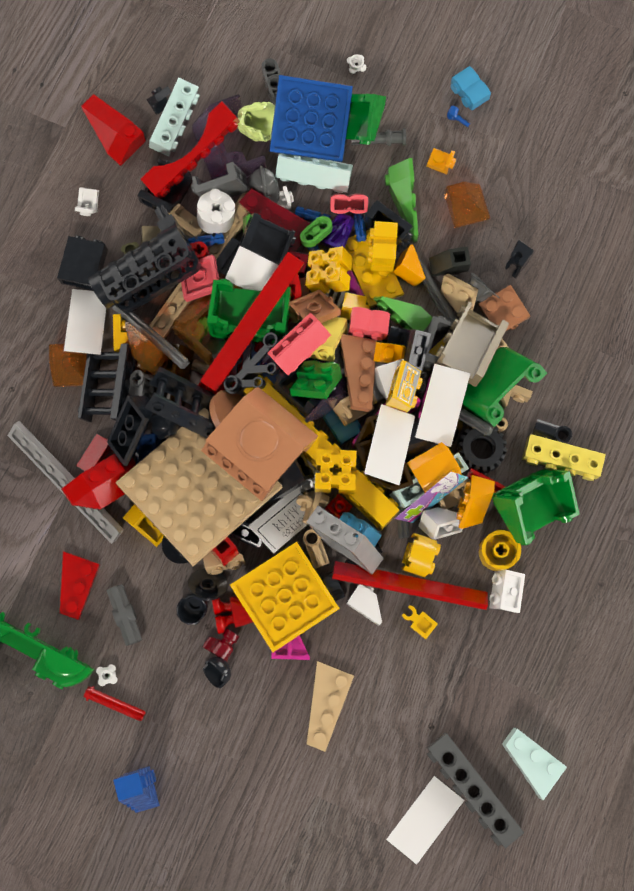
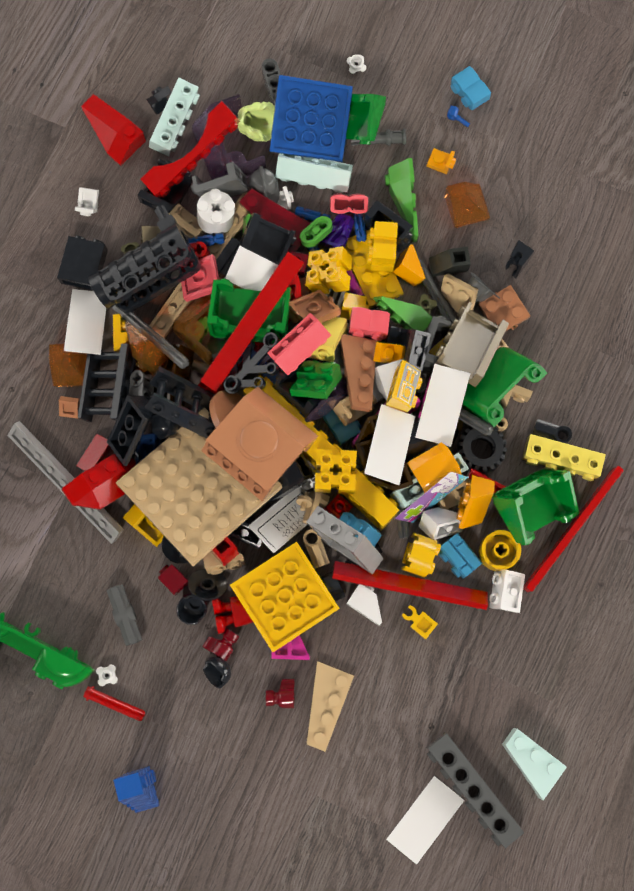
red wing [60,551,100,620] -> none
none -> nougat plate [59,396,80,419]
none -> dark red brick [158,564,188,596]
none -> dark red piece [266,679,295,708]
none -> olive plate [415,294,437,315]
none -> dark azure brick [438,533,482,579]
none -> red tile [523,466,623,592]

